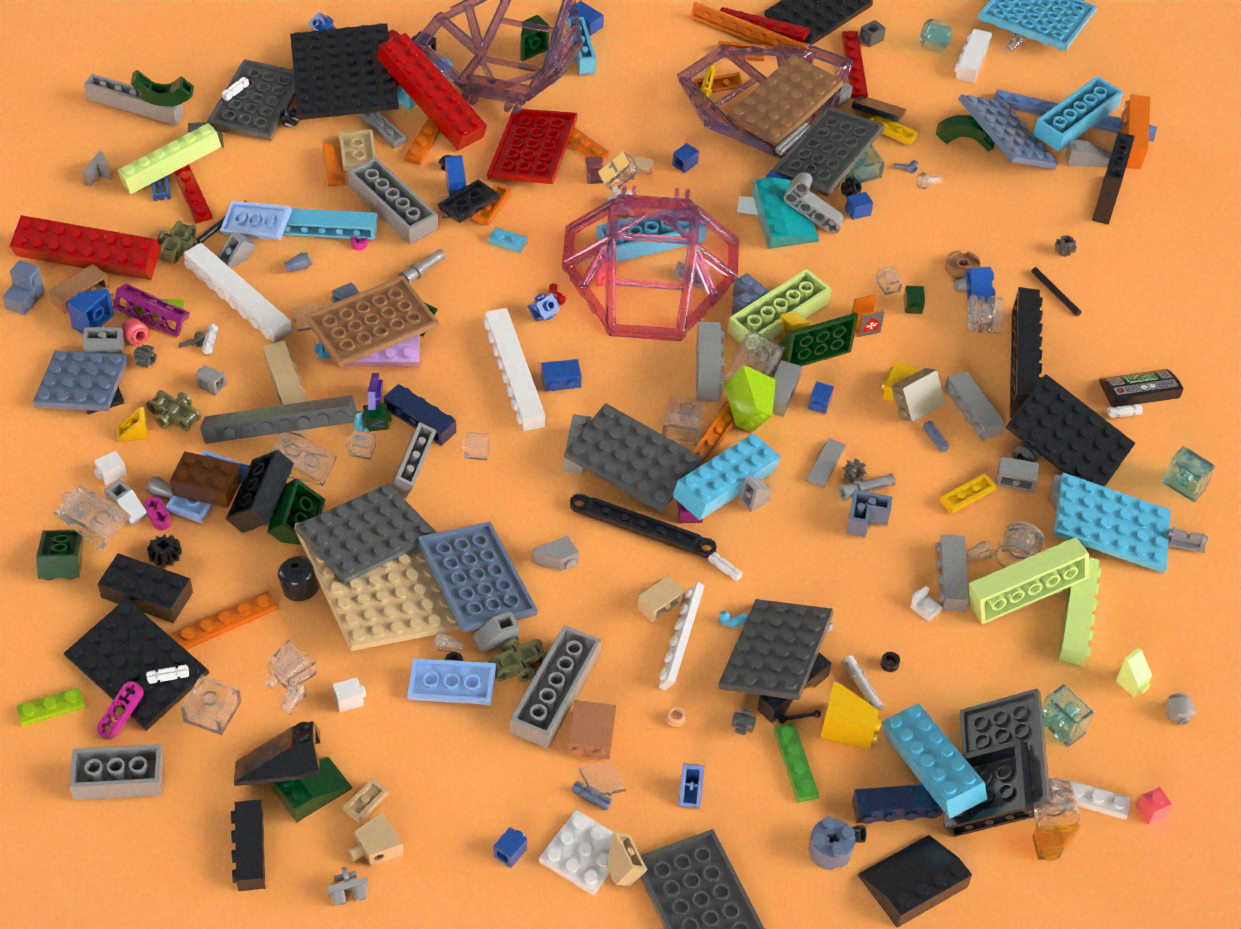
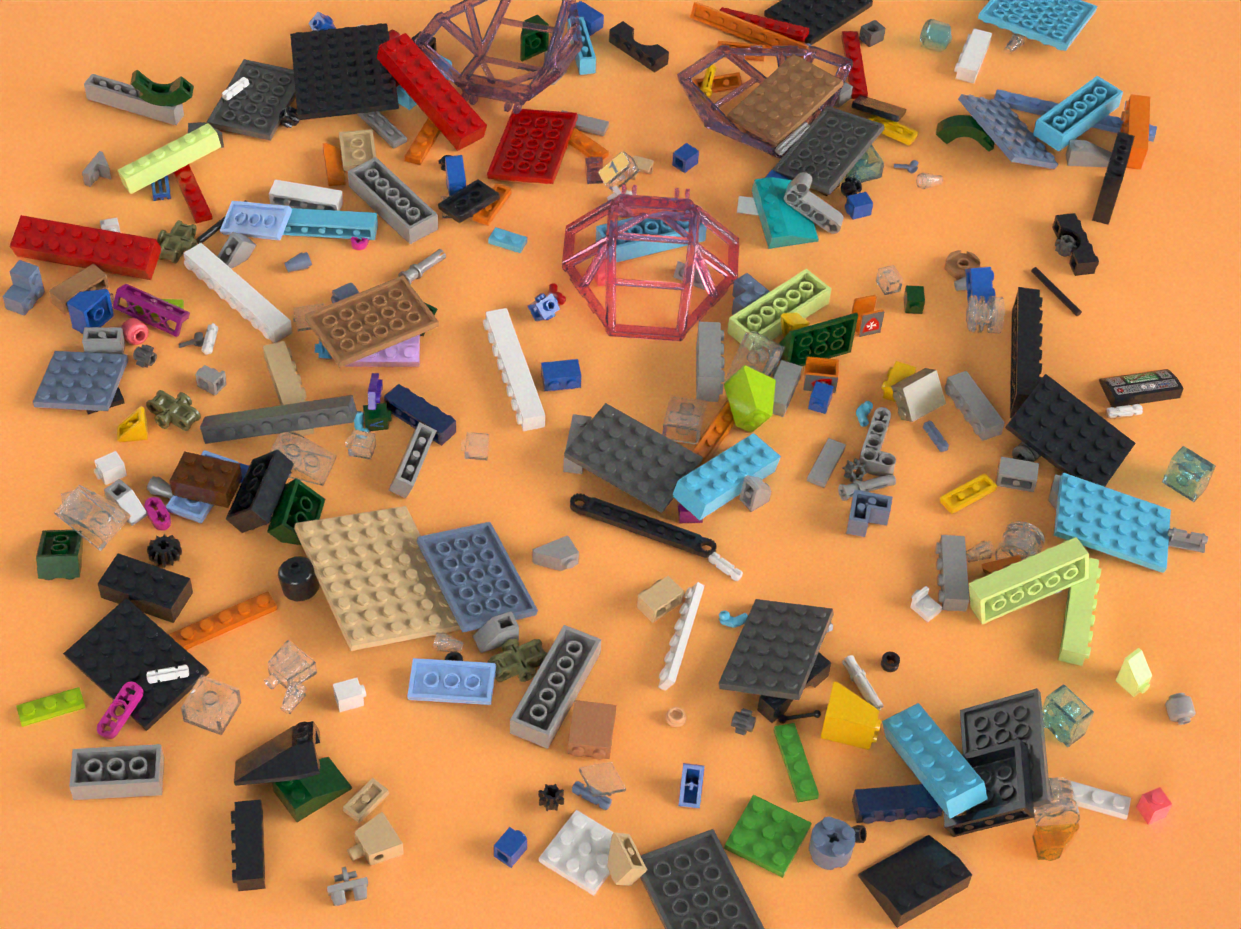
dark grey plate [295,483,437,584] -> none
none -> white bracket [100,217,121,233]
none -> white brick [269,180,343,211]
none -> black gear [538,784,564,811]
none -> light grey tile [561,110,609,136]
none -> black arch [609,21,669,73]
none -> bright green plate [724,794,812,878]
none -> orange piece [803,357,839,393]
none -> medium azure arm [856,401,873,427]
none -> light grey beam [859,407,896,477]
none -> orange slope [981,555,1022,575]
none -> black arch [1052,213,1099,276]

